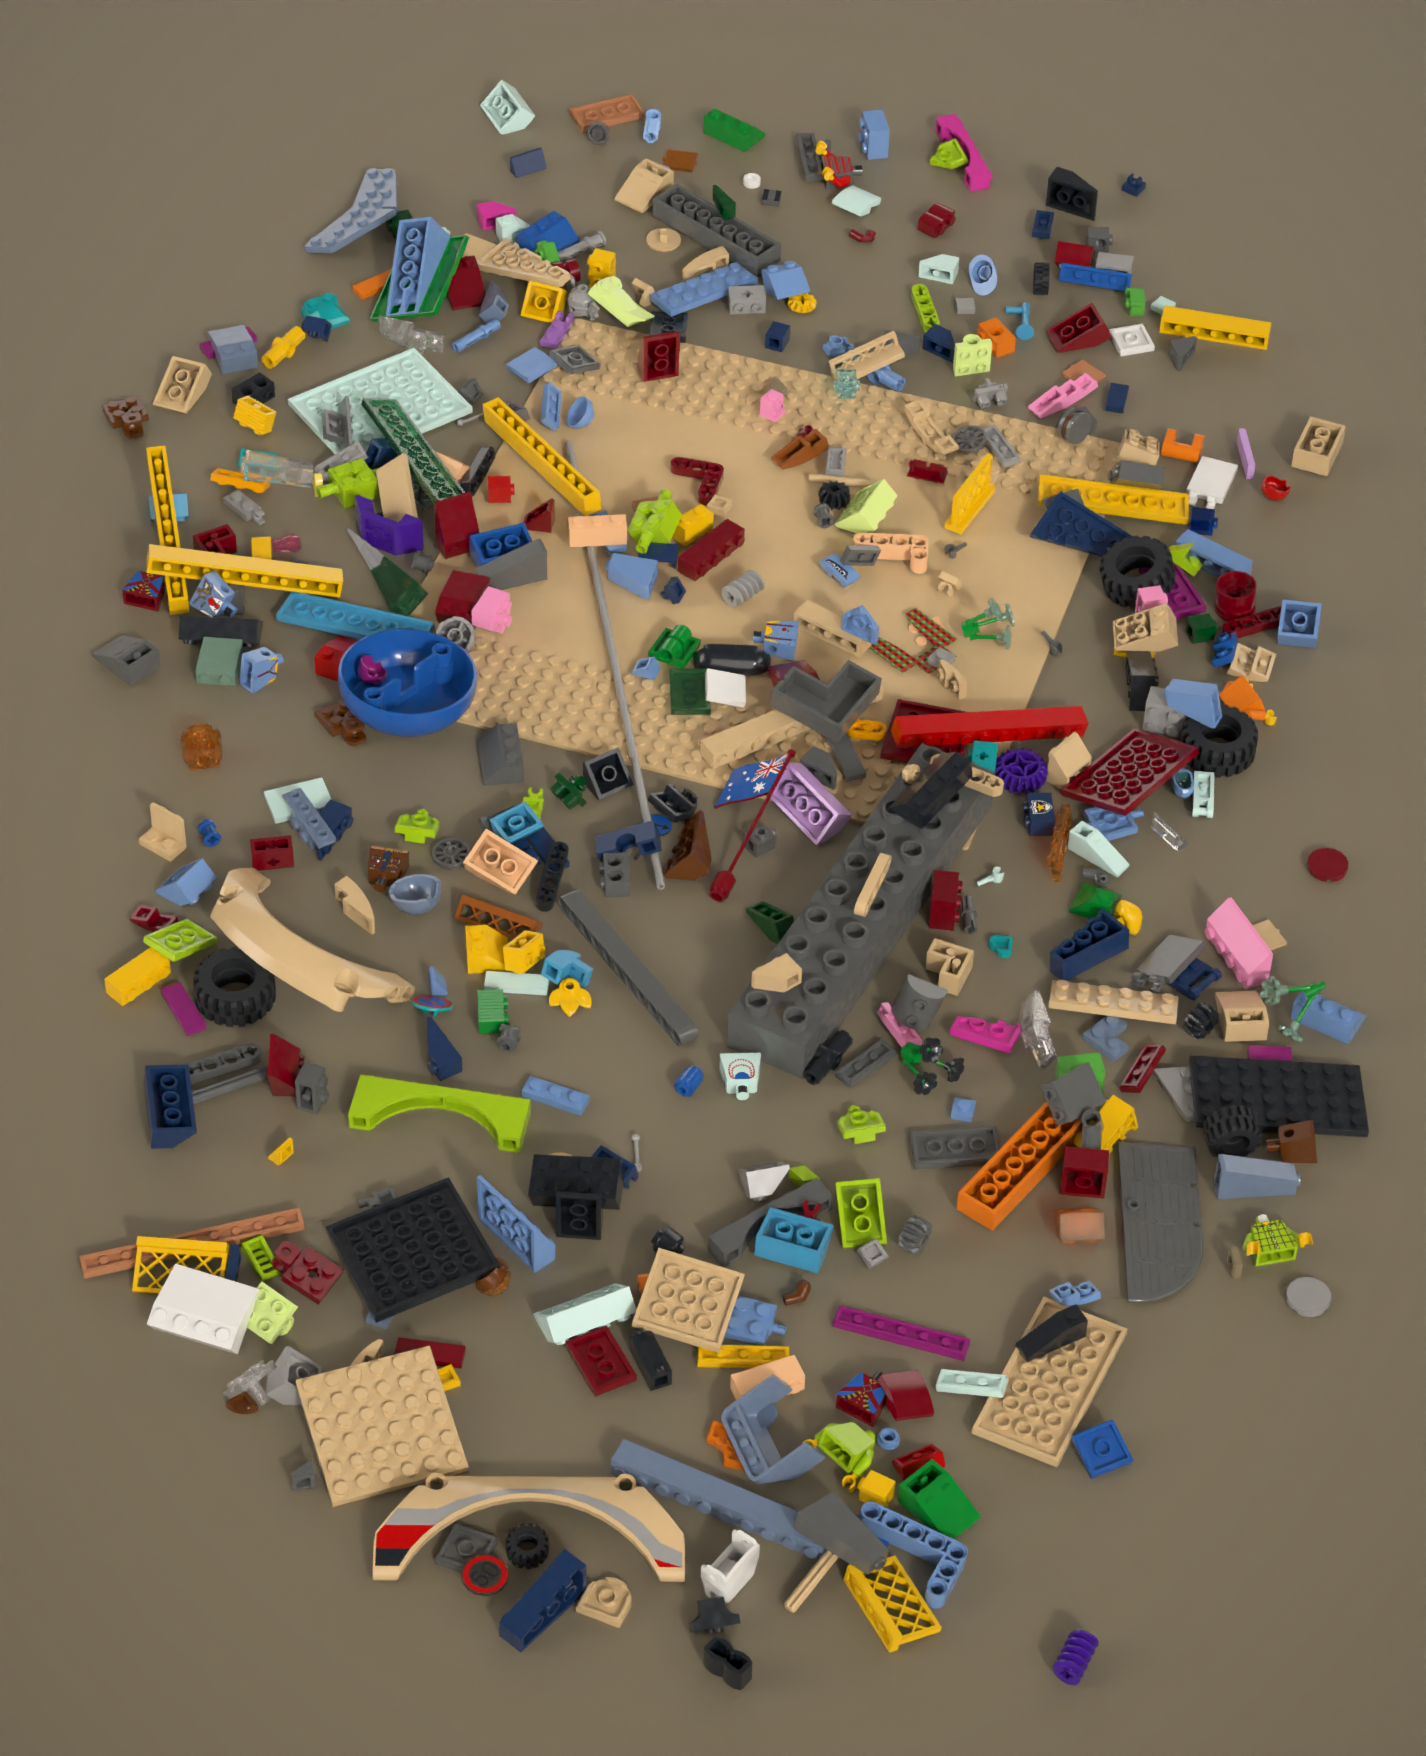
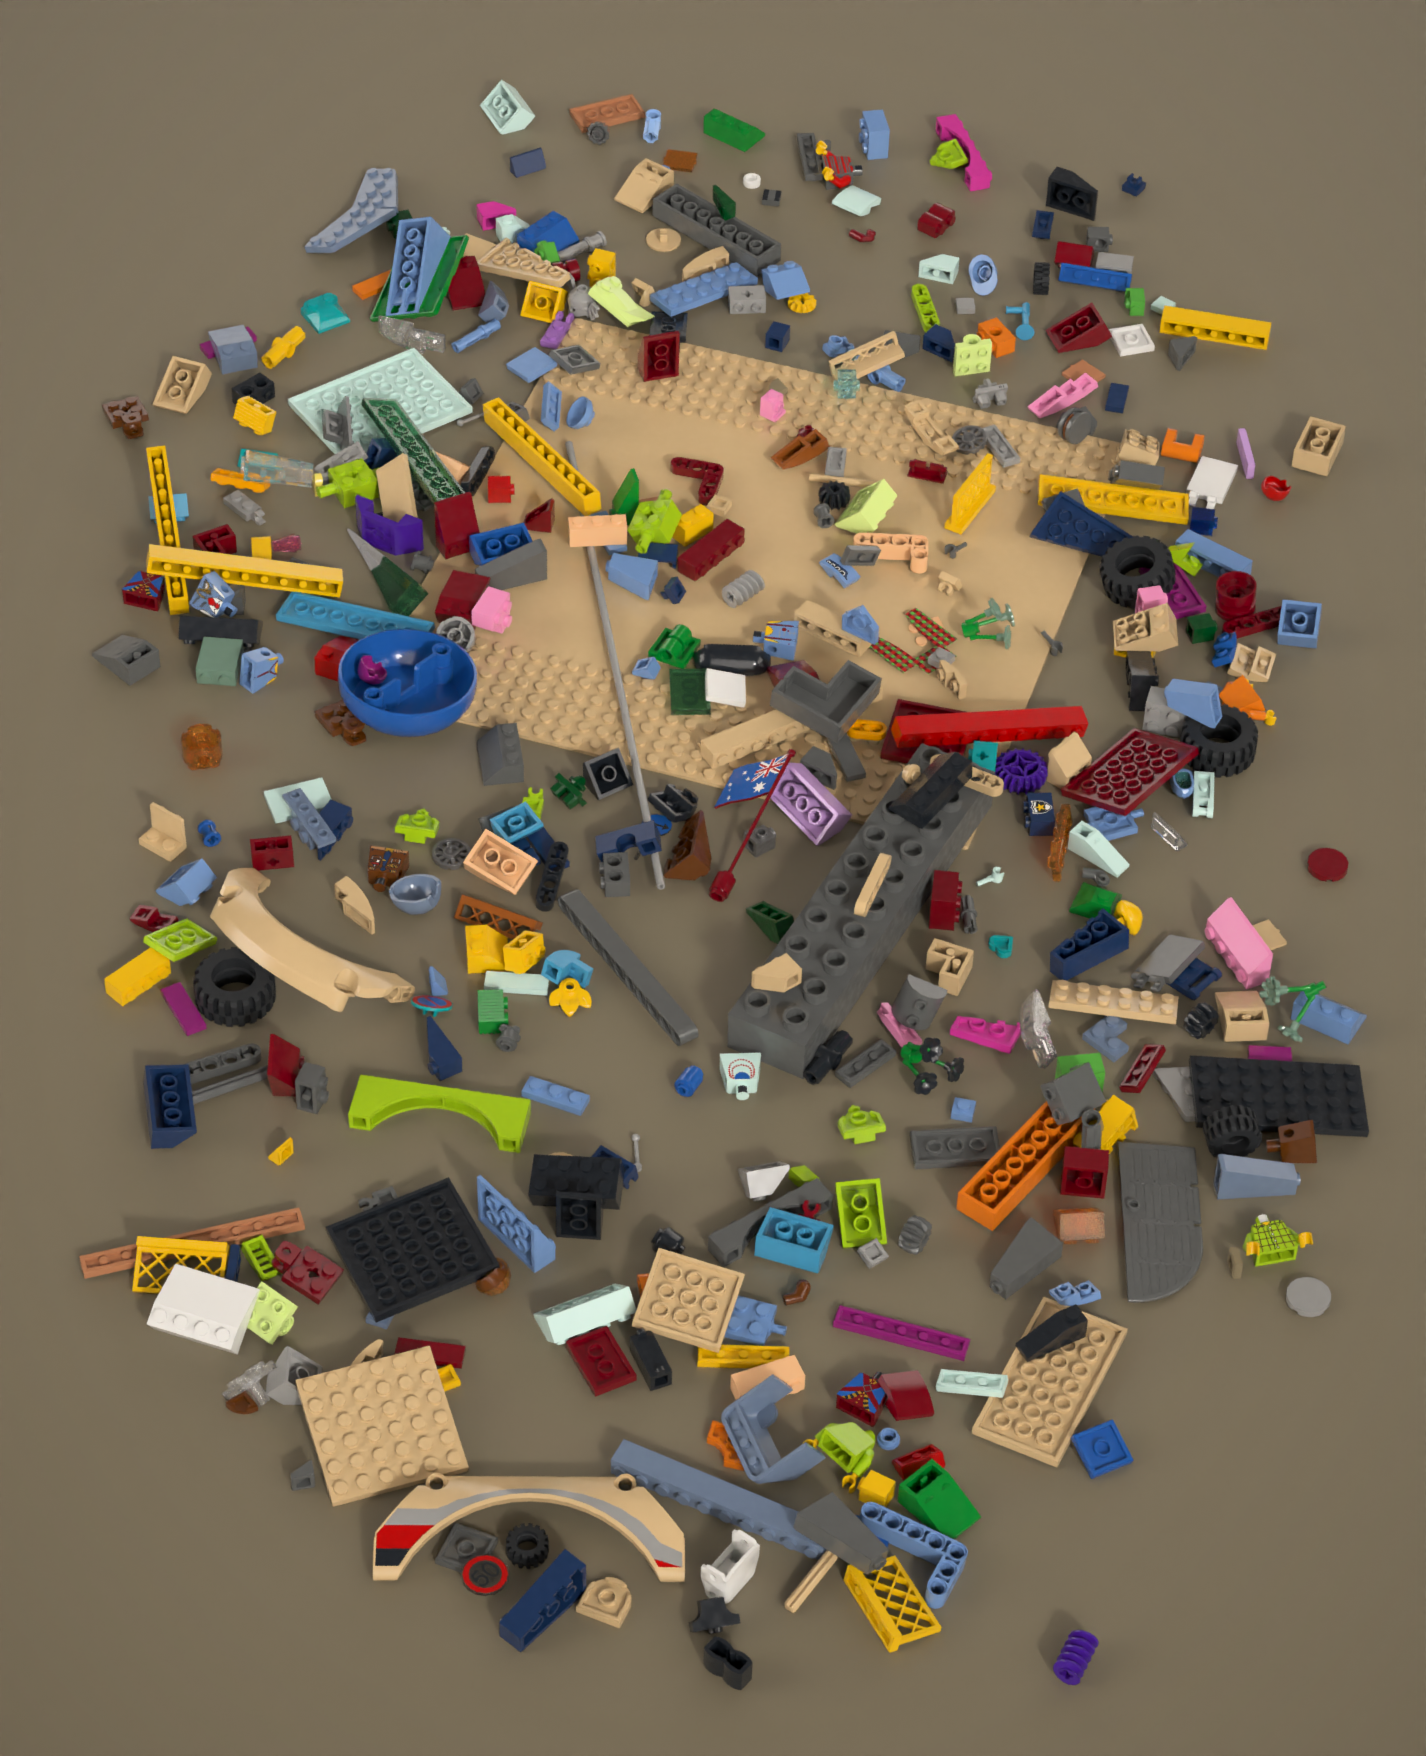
dark blue brick [301,315,332,342] -> none
none -> green slope [609,468,639,526]
none -> dark grey slope [989,1217,1063,1300]

